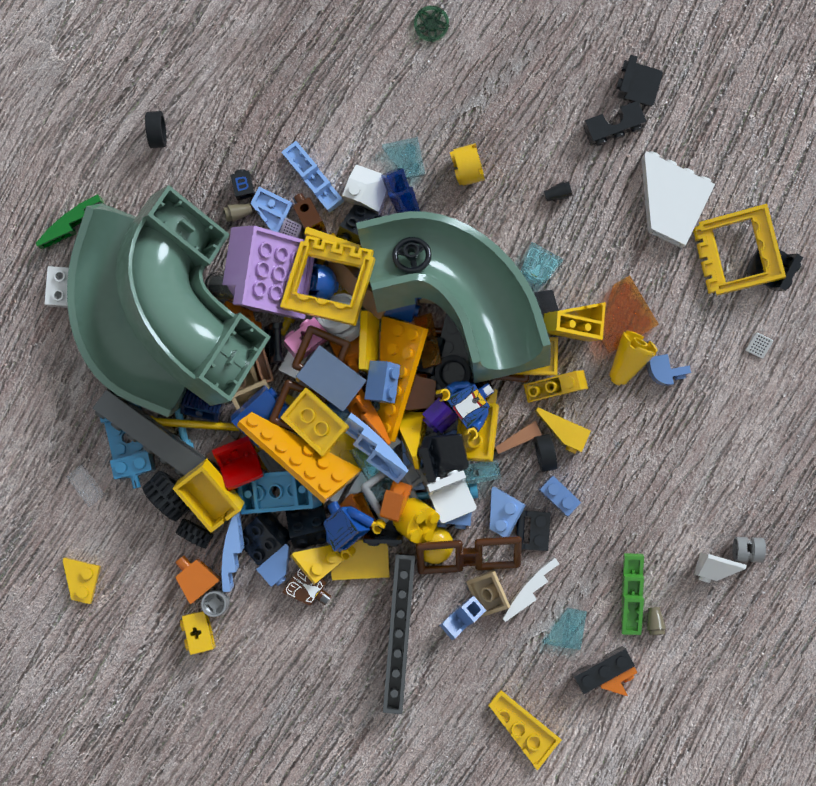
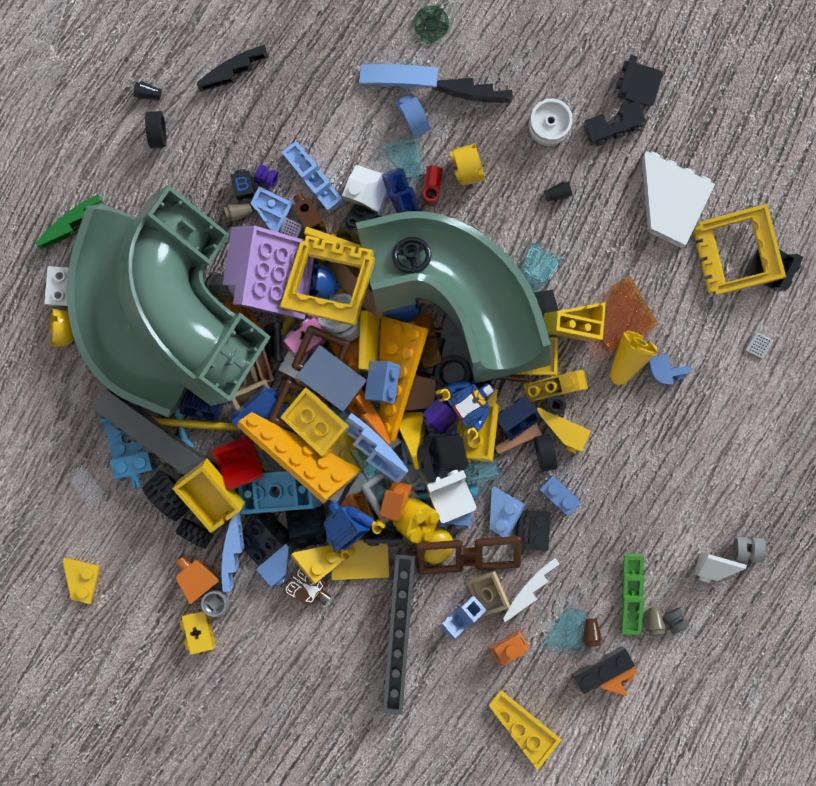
none -> yellow cylinder [50,309,74,347]
none -> black cone [133,81,162,100]
none -> black slope [197,44,269,92]
none -> dark purple wheel [253,164,279,189]
none -> light blue slope [359,64,438,89]
none -> medium blue brick [395,94,431,138]
none -> red piece [422,165,443,206]
none -> black slope [435,78,513,103]
none -> orange torso [488,629,529,666]
none -> dark blue brick [497,396,541,440]
none -> white wheel [528,98,573,146]
none -> black cone [547,395,566,415]
none -> reddish brown cone [583,618,603,647]
none -> dark grey wheel [663,608,689,634]

